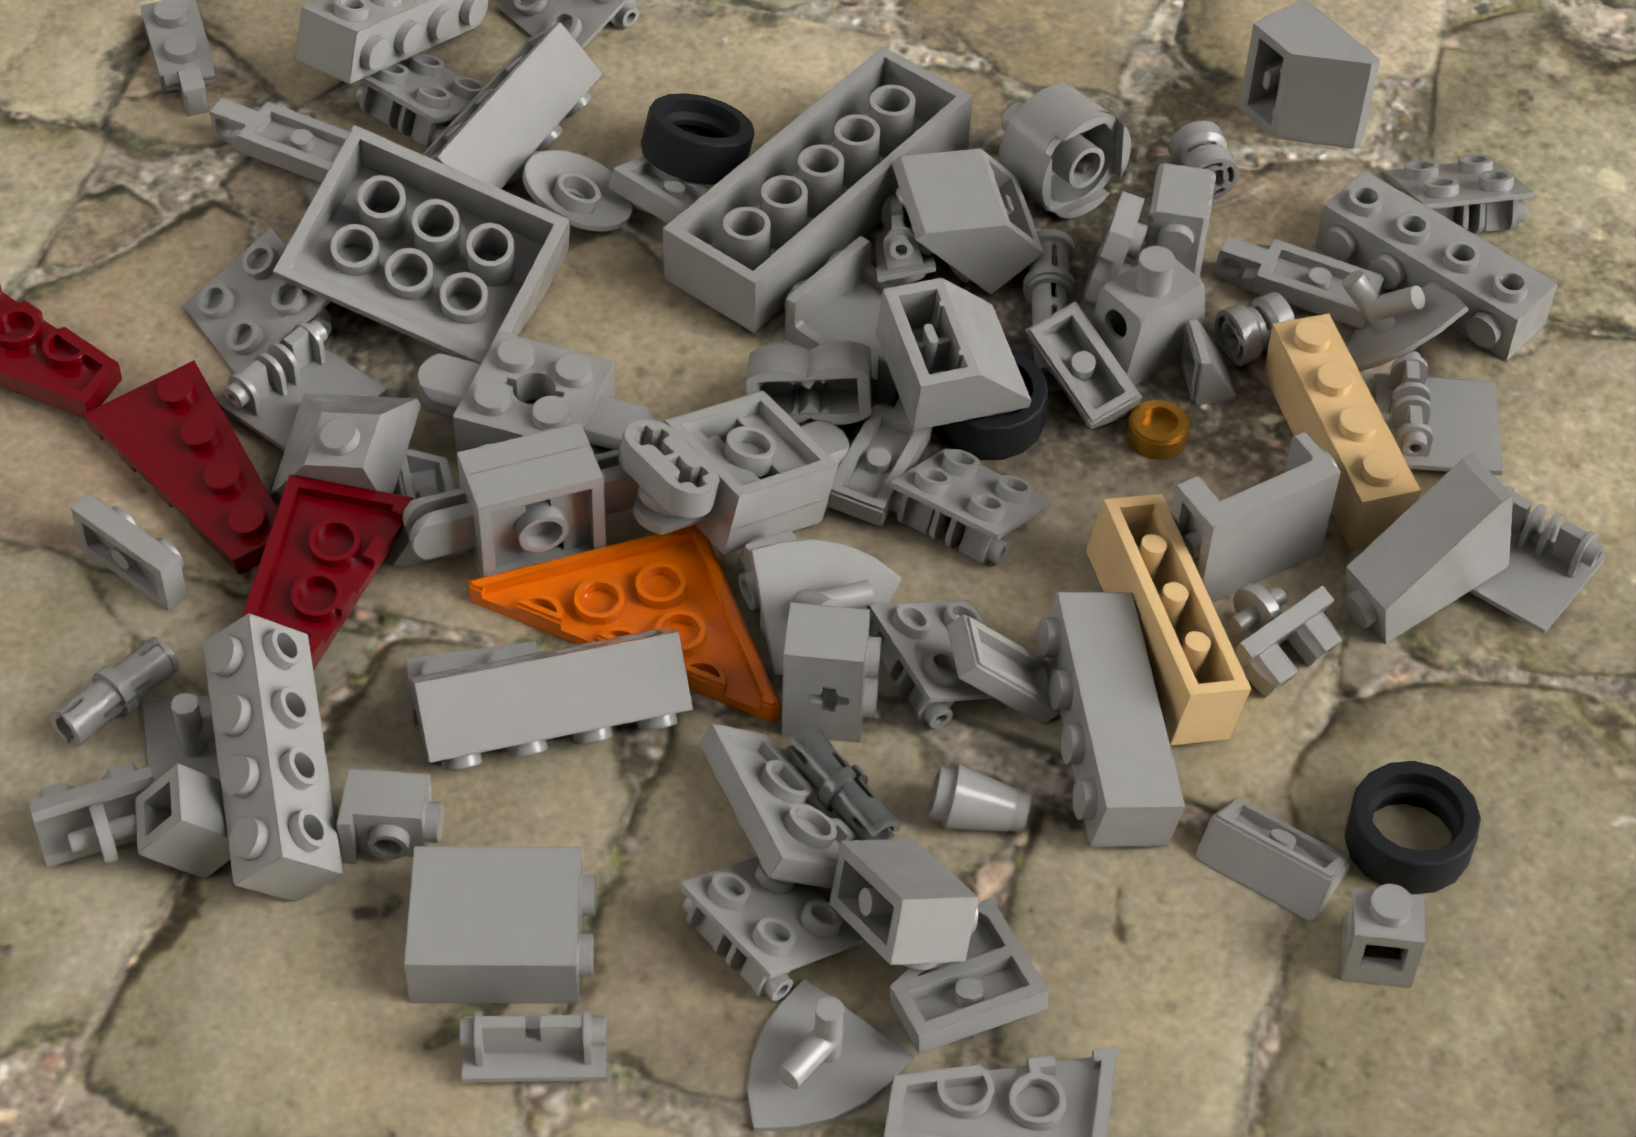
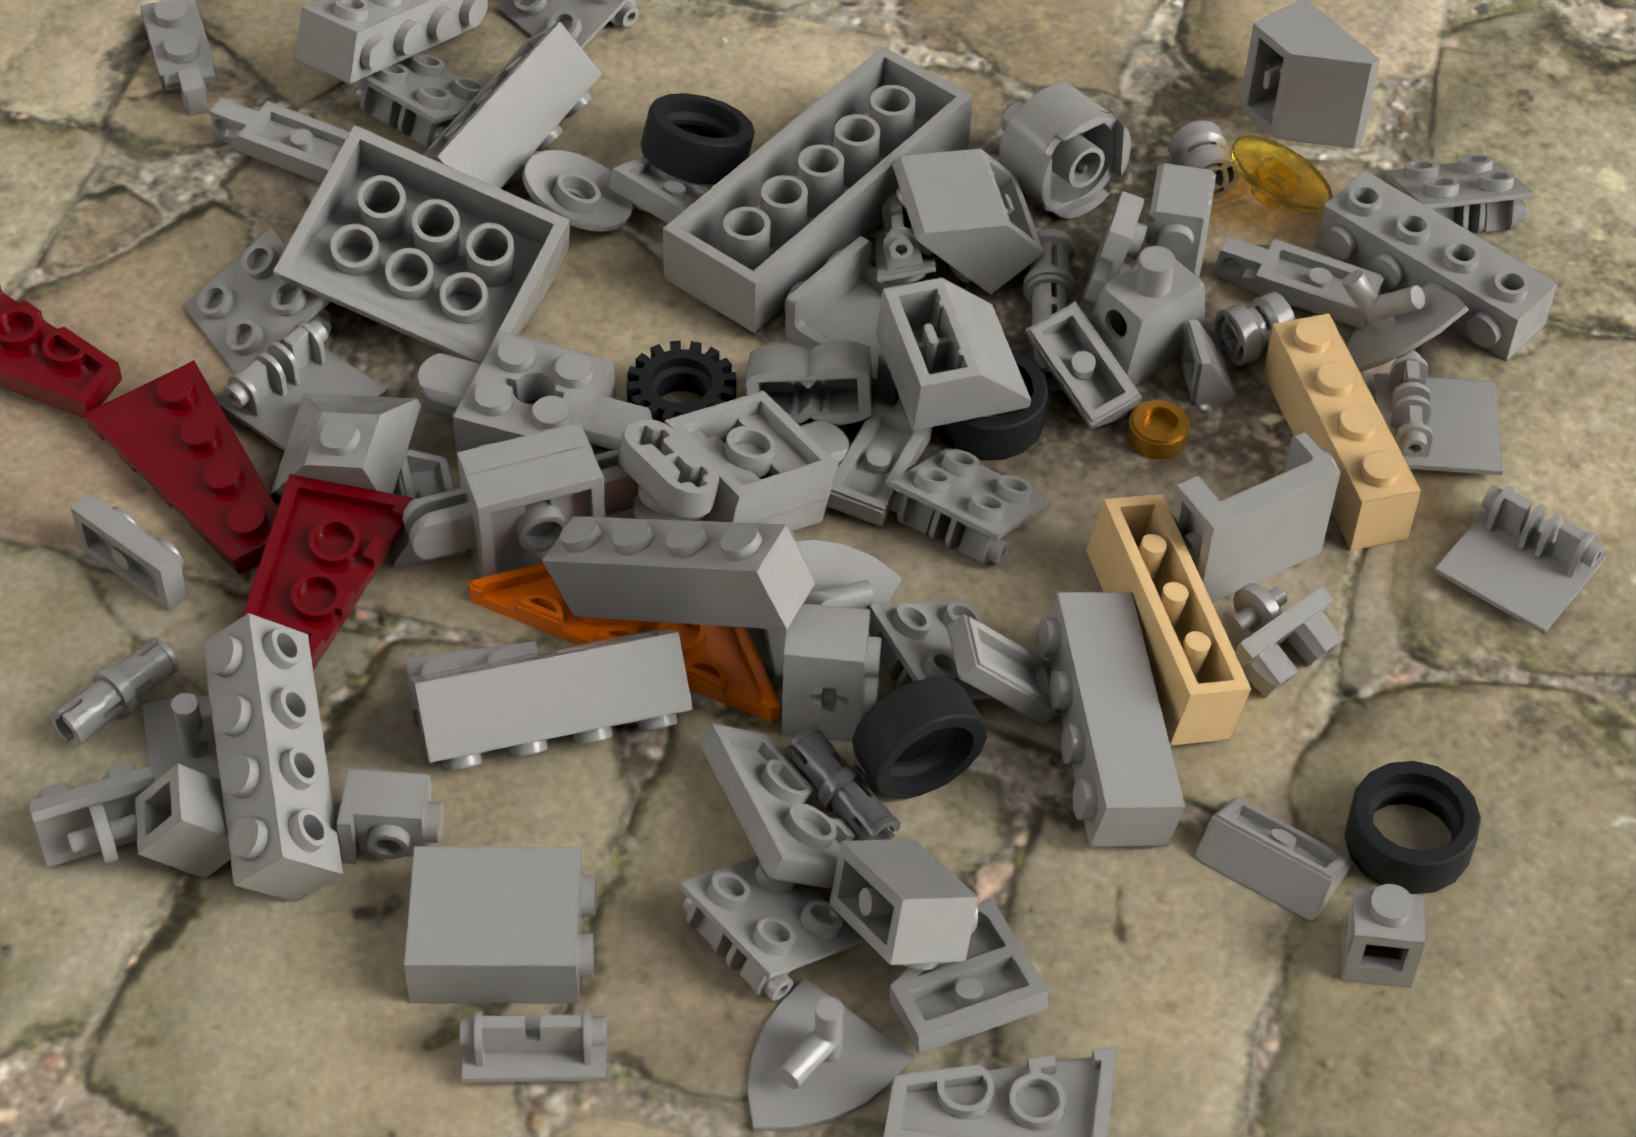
light grey cone [927,763,1031,833] -> none
light grey slope [1344,453,1513,644] -> none
none -> light grey brick [542,516,816,630]
none -> black tyre [626,340,737,423]
none -> black tyre [852,677,987,799]
none -> clear yellow dish [1230,135,1333,213]

